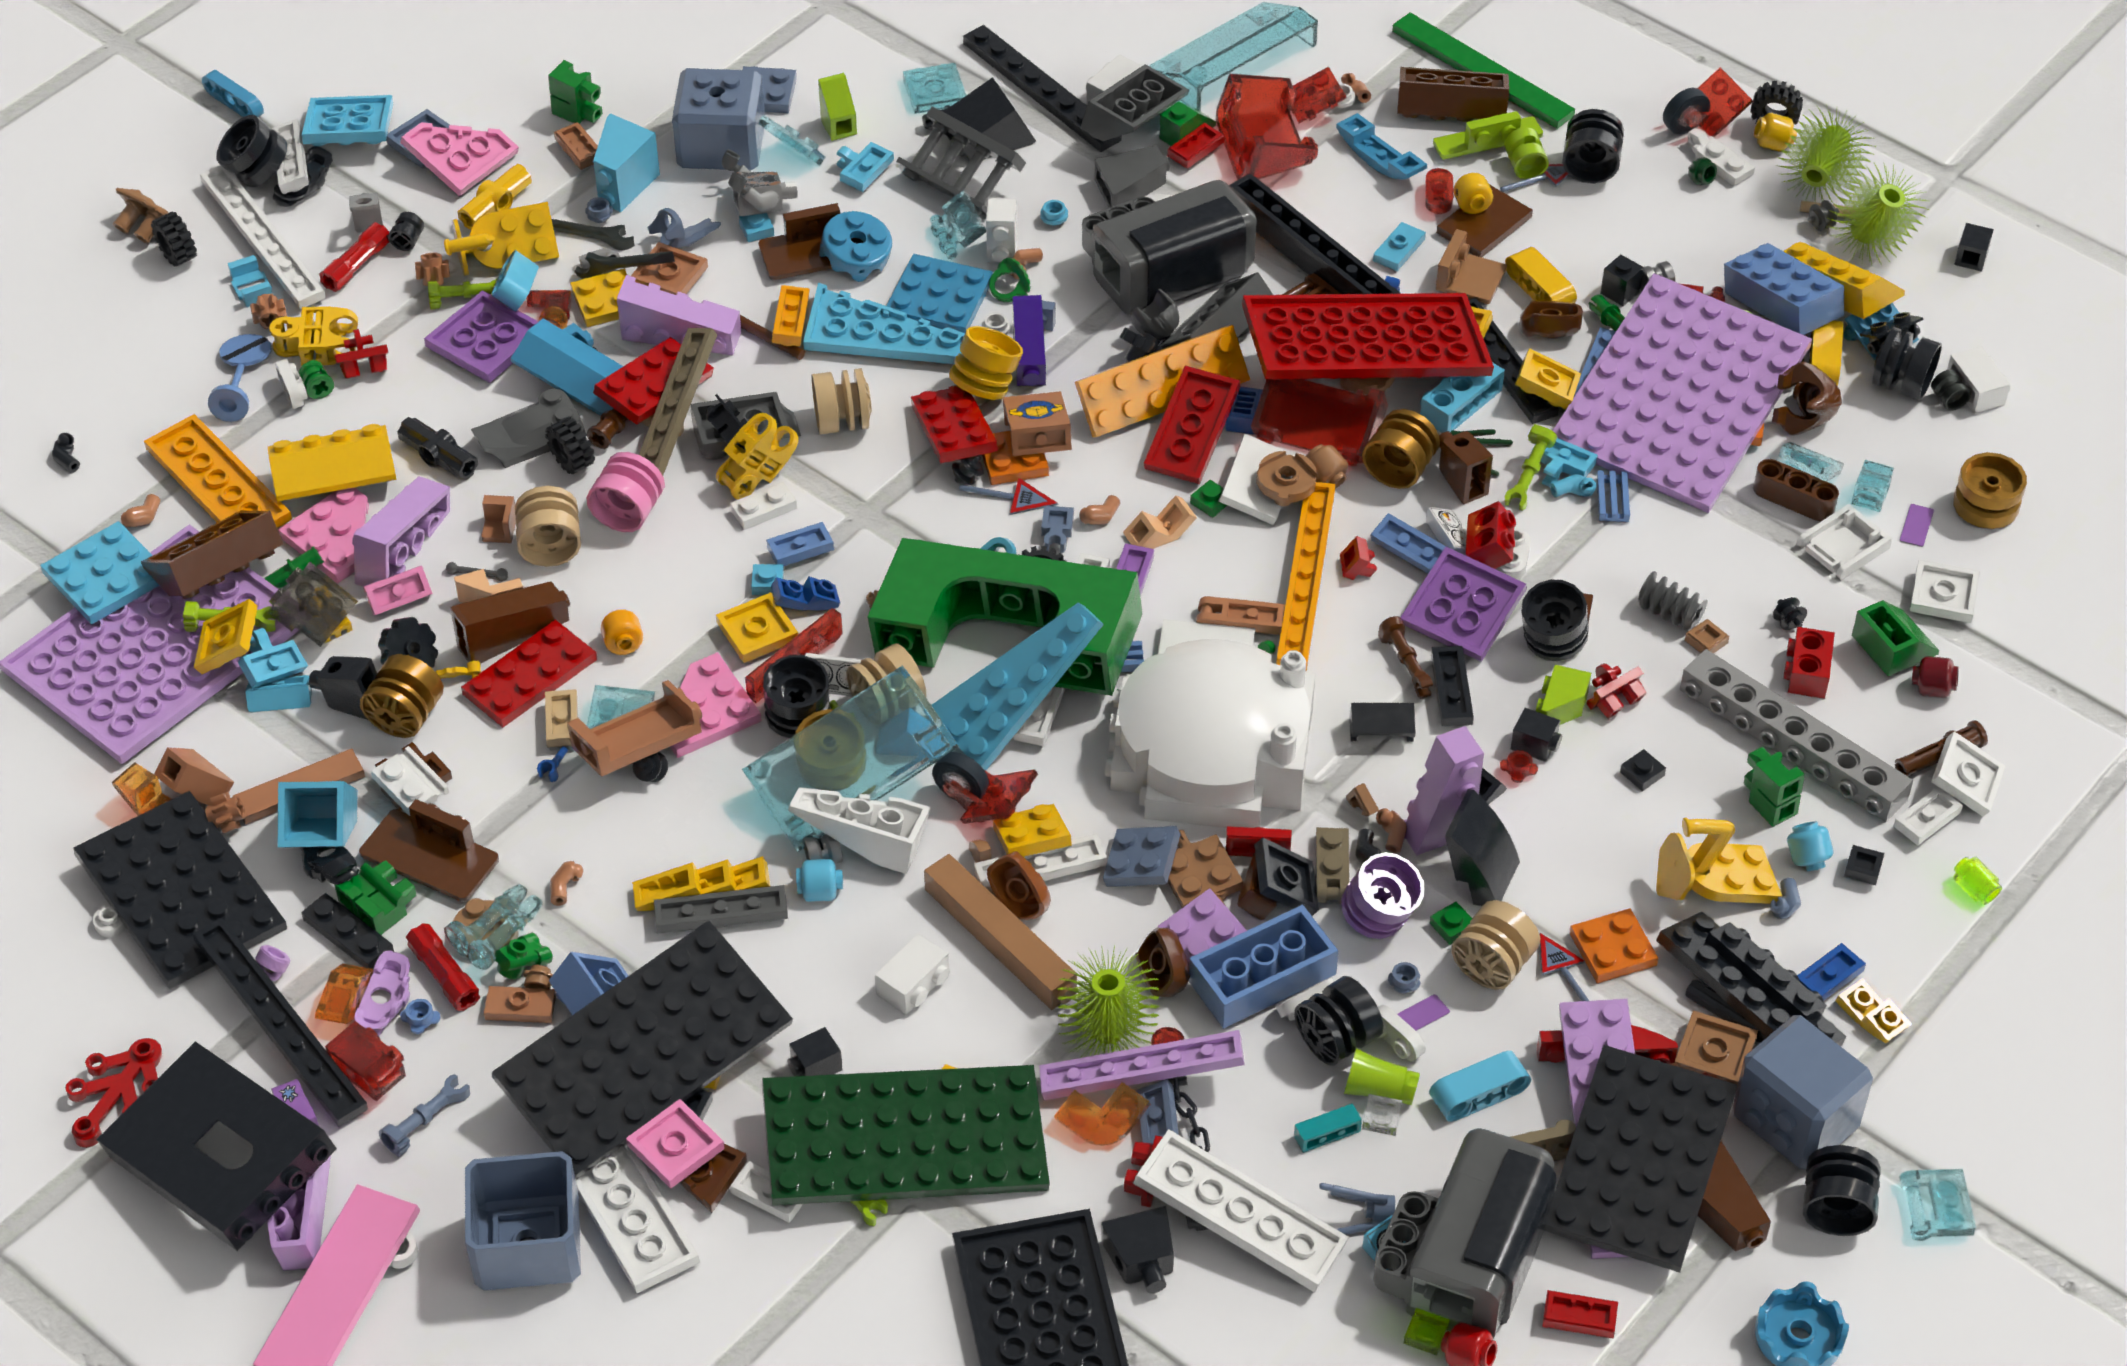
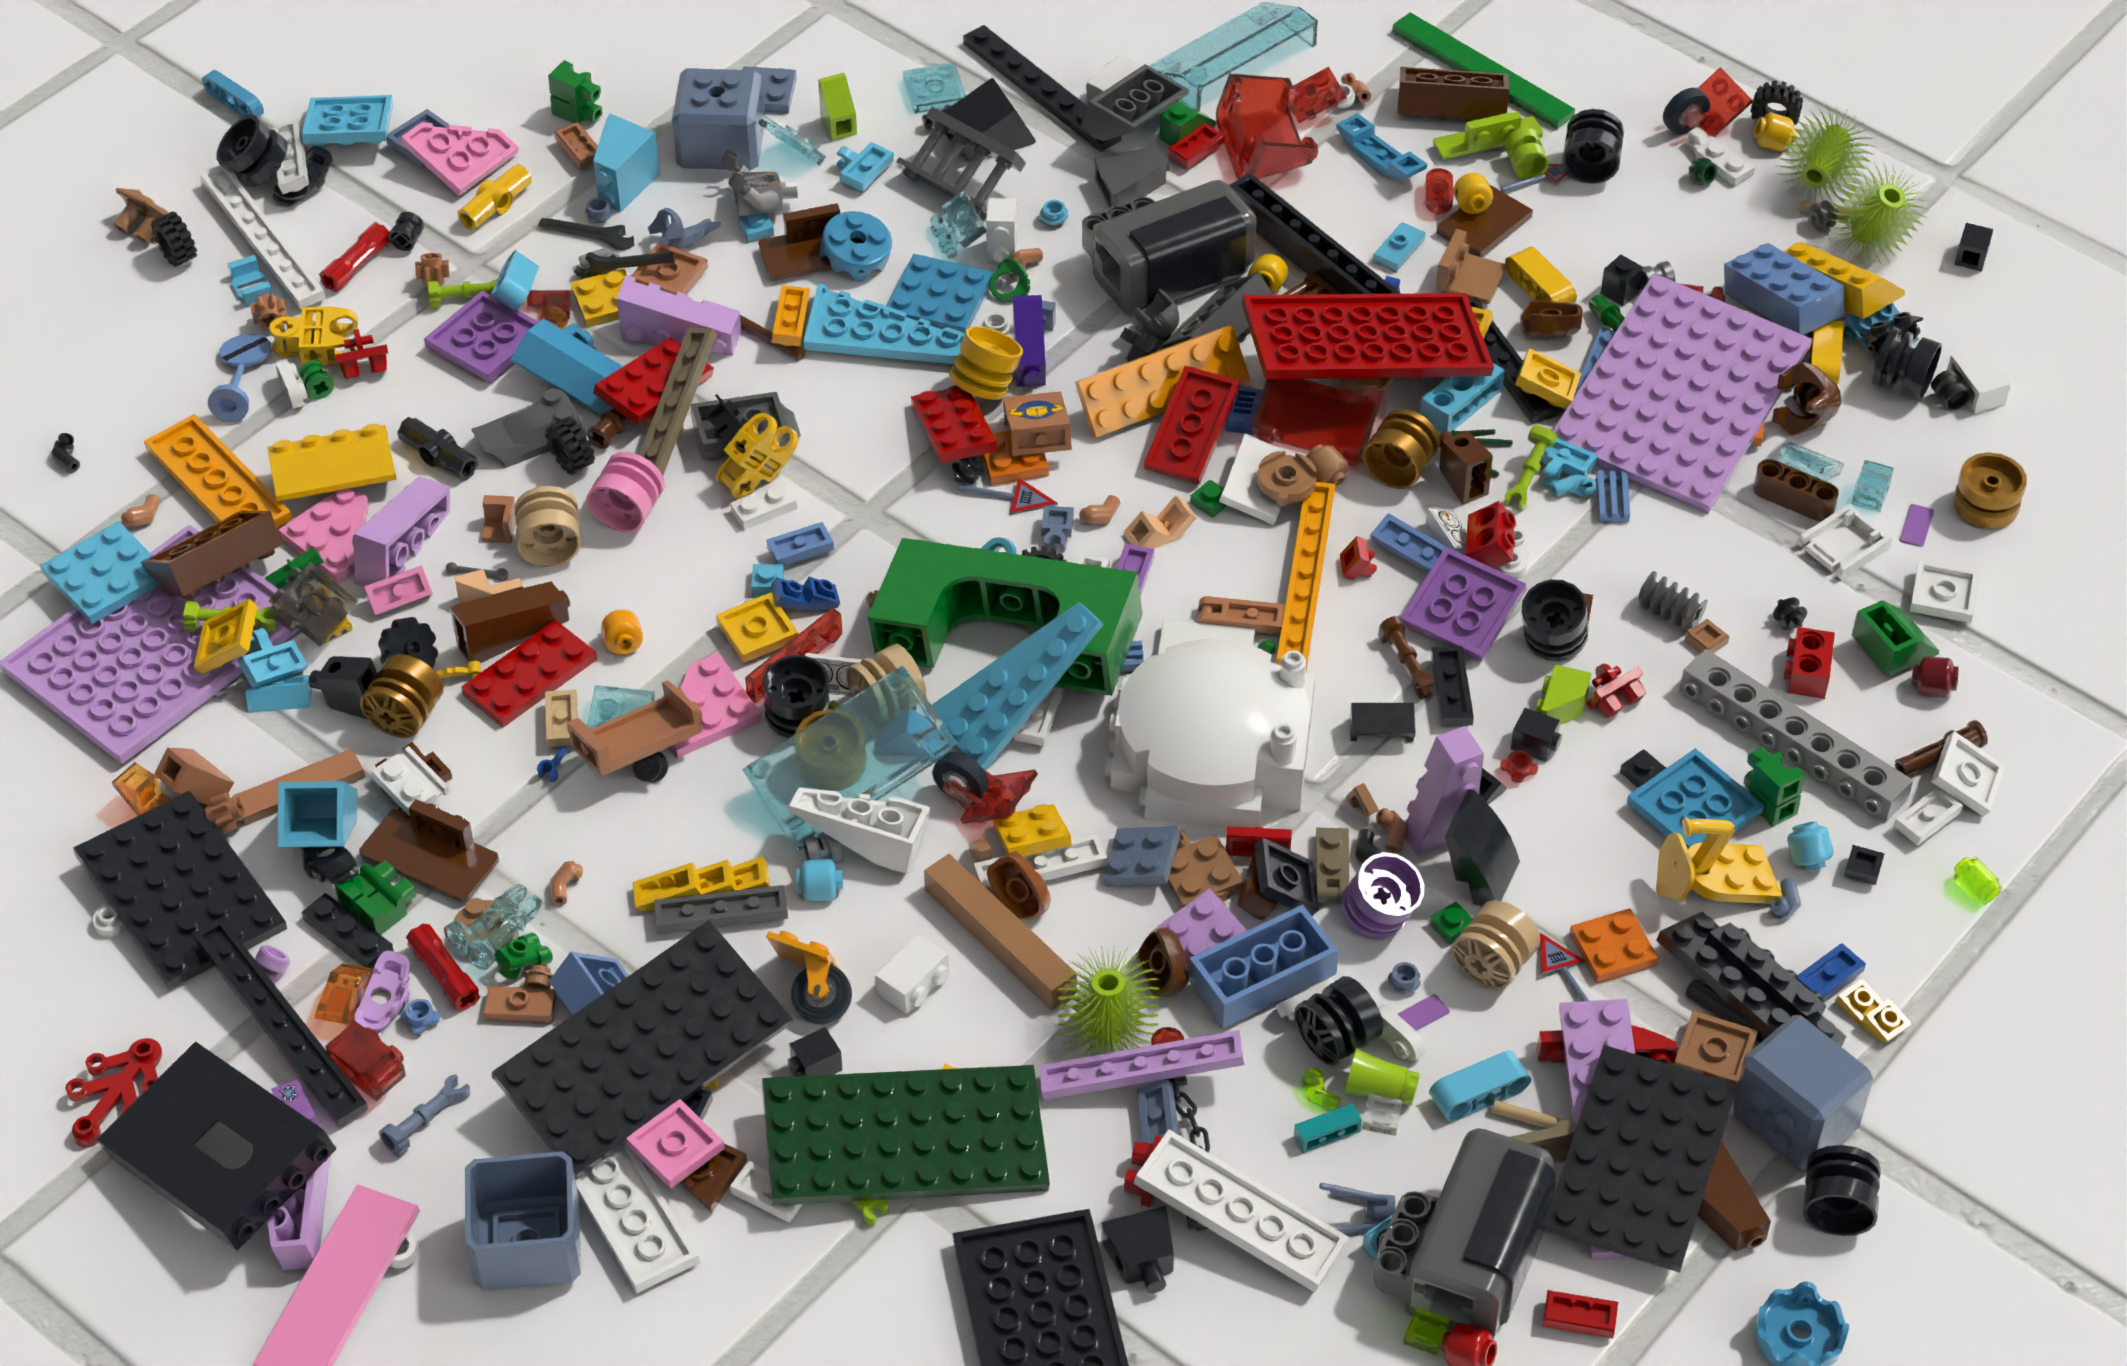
light grey bracket [349,193,383,232] -> none
yellow plate [444,201,559,276] -> none
tan wheel [811,368,872,435] -> none
clear orange plate [1054,1082,1151,1146] -> none
clear light blue plate [1899,1169,1976,1241] -> none
none -> plate [766,931,852,1024]
none -> yellow head [1248,254,1288,294]
none -> clear neon green arm [1301,1068,1342,1111]
none -> tan bar [1492,1100,1565,1129]
none -> dark azure plate [1627,748,1765,849]

